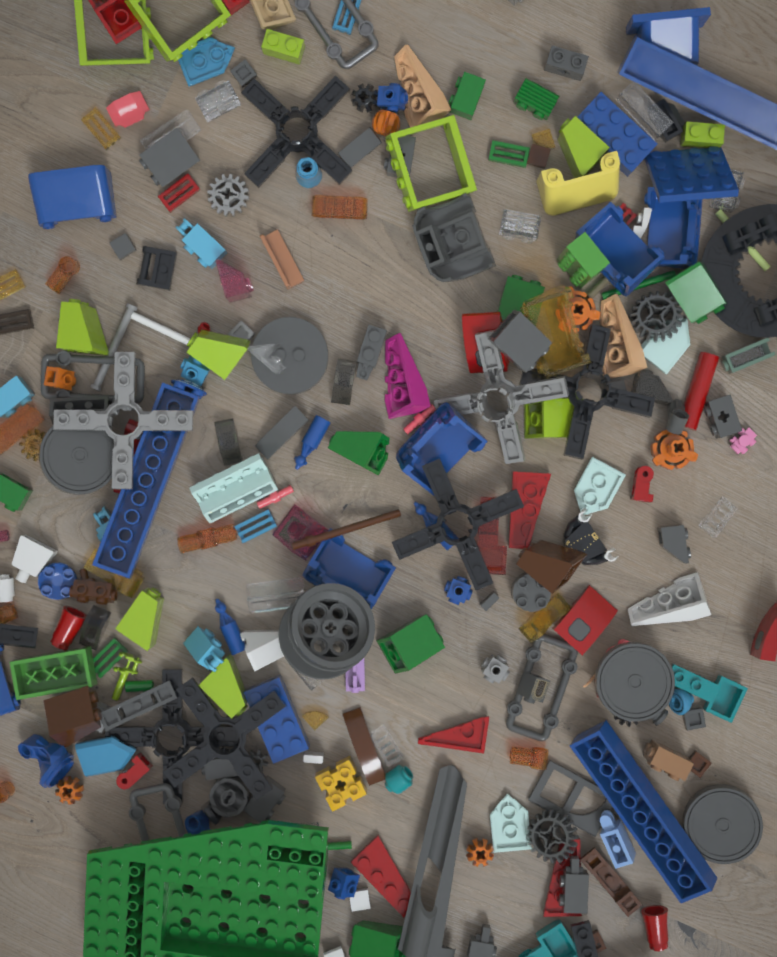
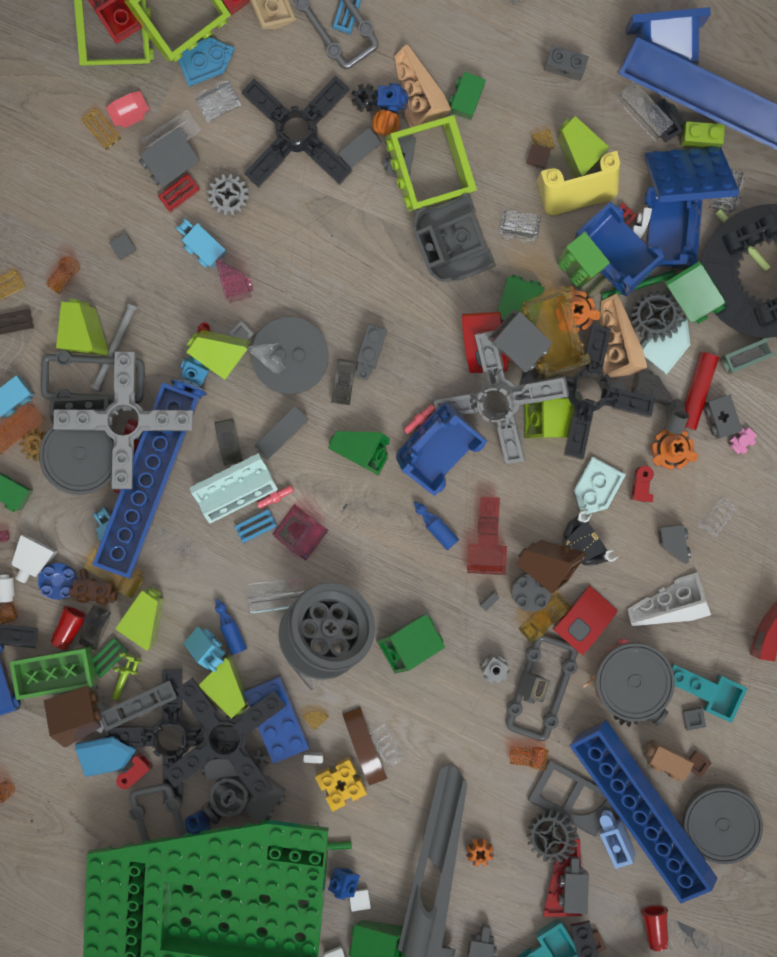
blue piece [18,734,74,788] -> none
blue windscreen [28,165,117,229] -> none
orange brick [44,366,76,390] -> none
orange piece [55,776,84,805] -> none
green axle [125,680,154,693] -> none
white bar [131,312,191,345] -> none
black plate [136,246,177,291] -> none
clear orange piece [177,524,238,553] -> none
dark grey tile [230,59,257,88] -> none
white slope [240,630,284,671] -> none
nougat panel [260,229,304,290] -> none
lime brick [261,29,305,65] -> none
reddish brown bar [291,509,401,550] -> none
blue wheel [294,415,331,470] -> none
dark azure plant [296,157,322,188] -> none
blue windscreen [302,528,396,609] -> none
clear orange beam [312,195,368,219] -> none
lavender hinge [346,658,365,693] -> none
red wing [351,834,411,918] -> none
dark pink wedge [385,333,431,419] -> none
teal head [385,765,414,794] -> none
black piece [392,458,524,591] -> none
red wing [418,715,489,754] -> none
blue brick [444,576,473,605] -> none
green tile [488,140,530,168] -> none
light aqua tile [490,794,532,853] -> none
red wing [508,471,551,549] -> none
green brick [514,78,559,120] -> none
blue brick [577,92,657,177] -> none
reddish brown slope [580,847,642,917] -> none
dark azure brick [669,689,694,715] -> none

